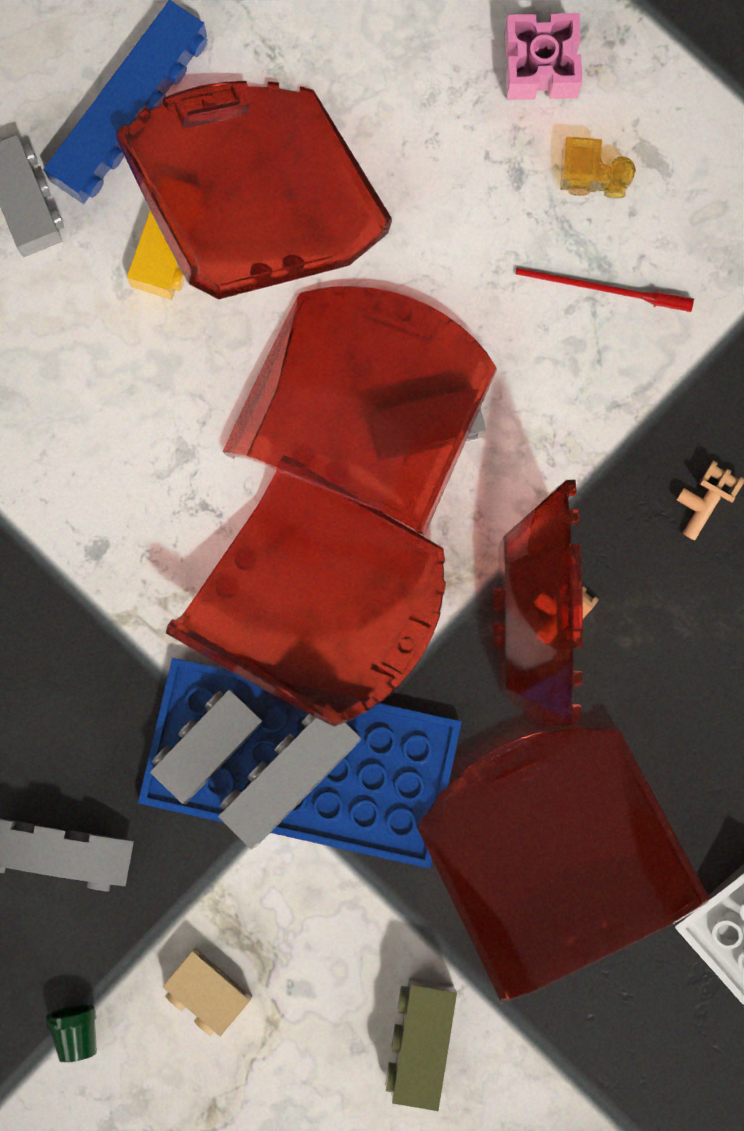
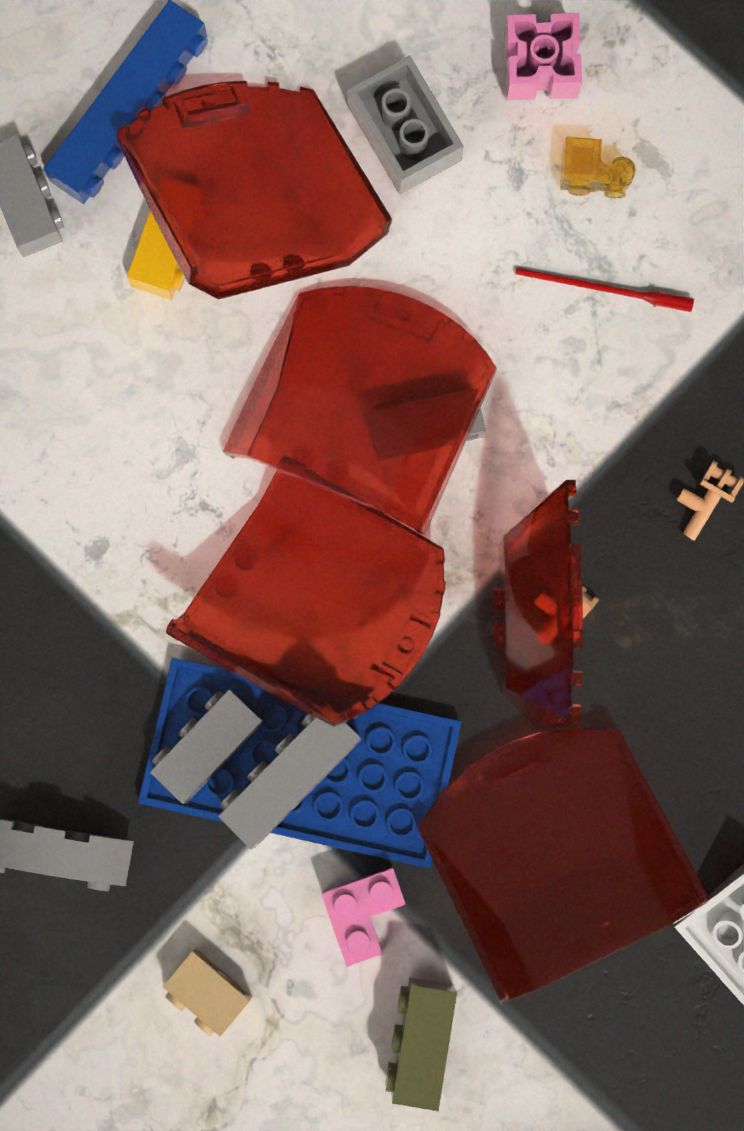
dark green piece [46,1004,97,1062] -> none
none -> bright pink brick [321,866,406,967]
none -> light grey brick [347,55,464,194]

